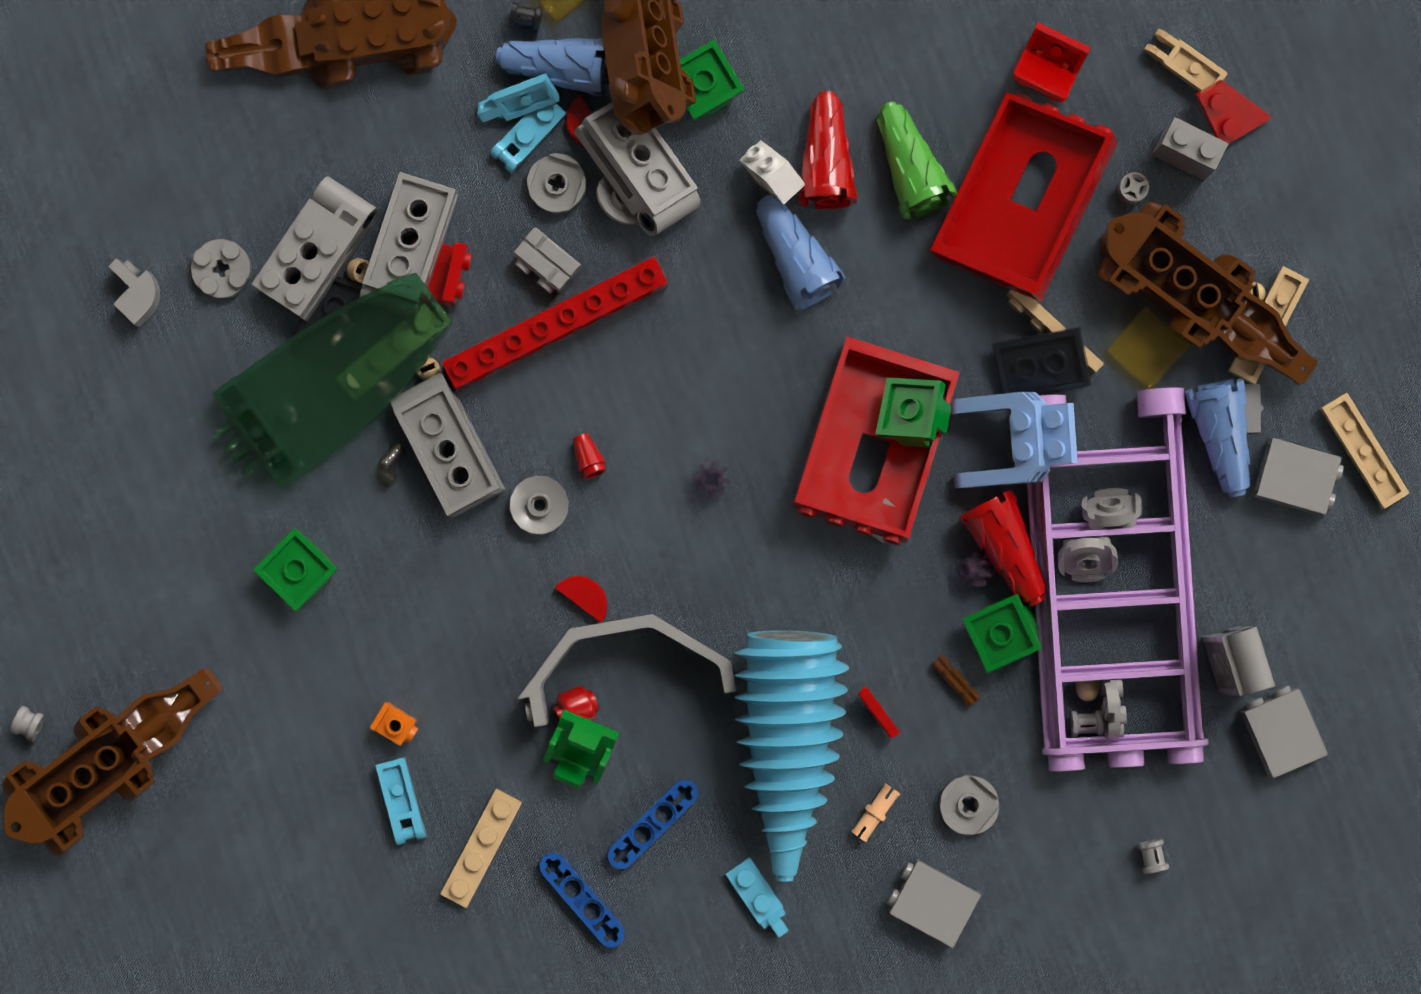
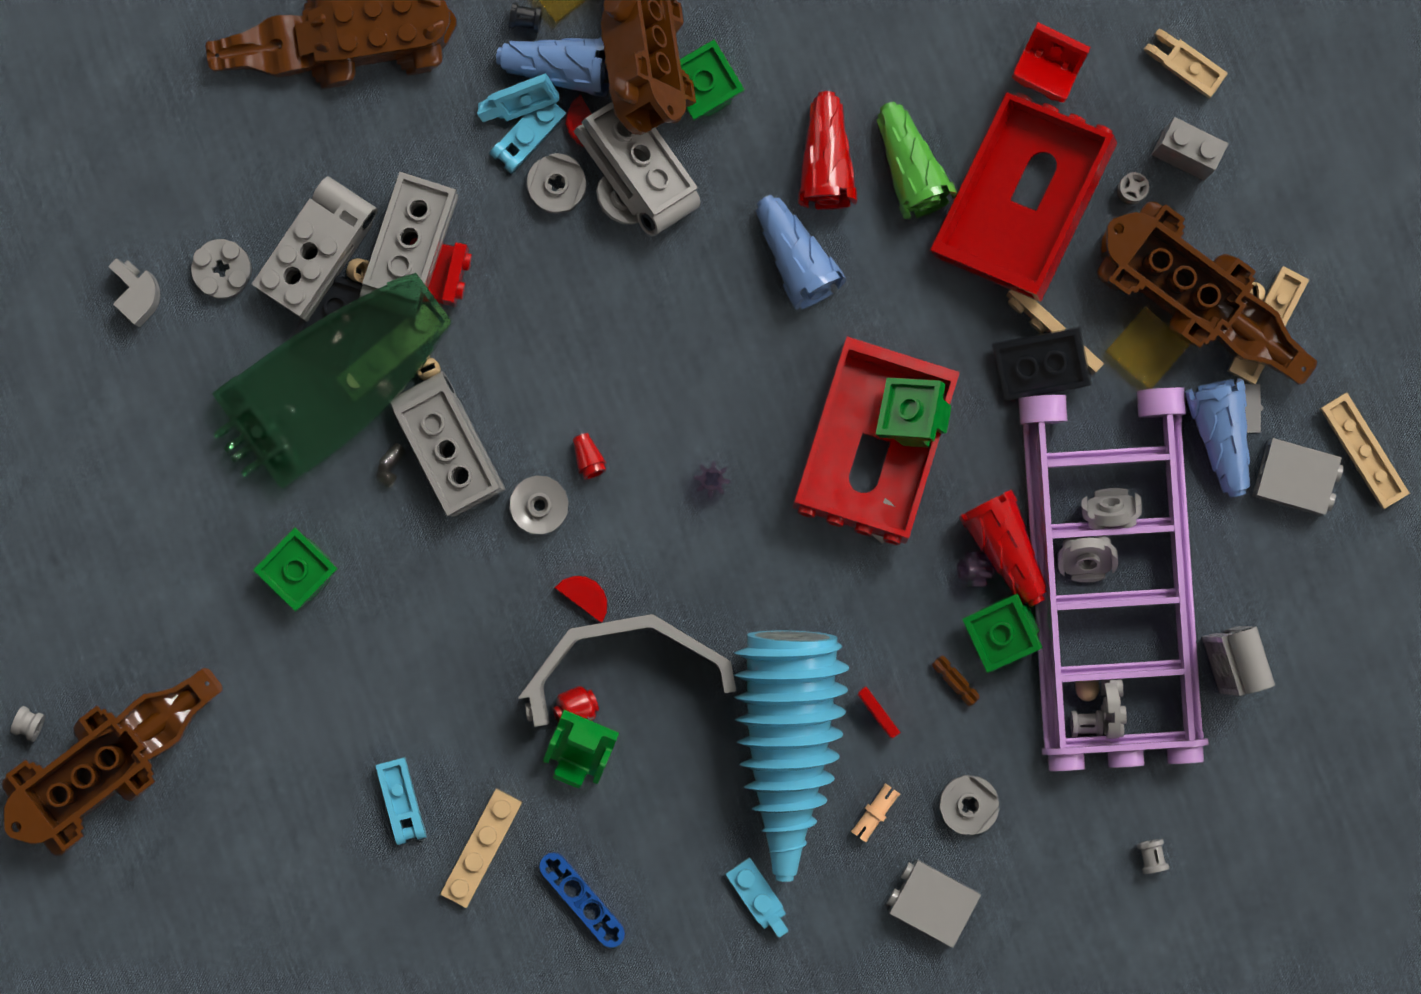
orange brick [370,702,419,746] -> none
red brick [442,256,668,391] -> none
light grey brick [513,227,582,294] -> none
blue beam [608,779,698,869] -> none
white brick [740,140,805,204] -> none
light blue plate [950,392,1078,489] -> none
red wing [1194,80,1272,143] -> none
light grey brick [1240,685,1328,778] -> none

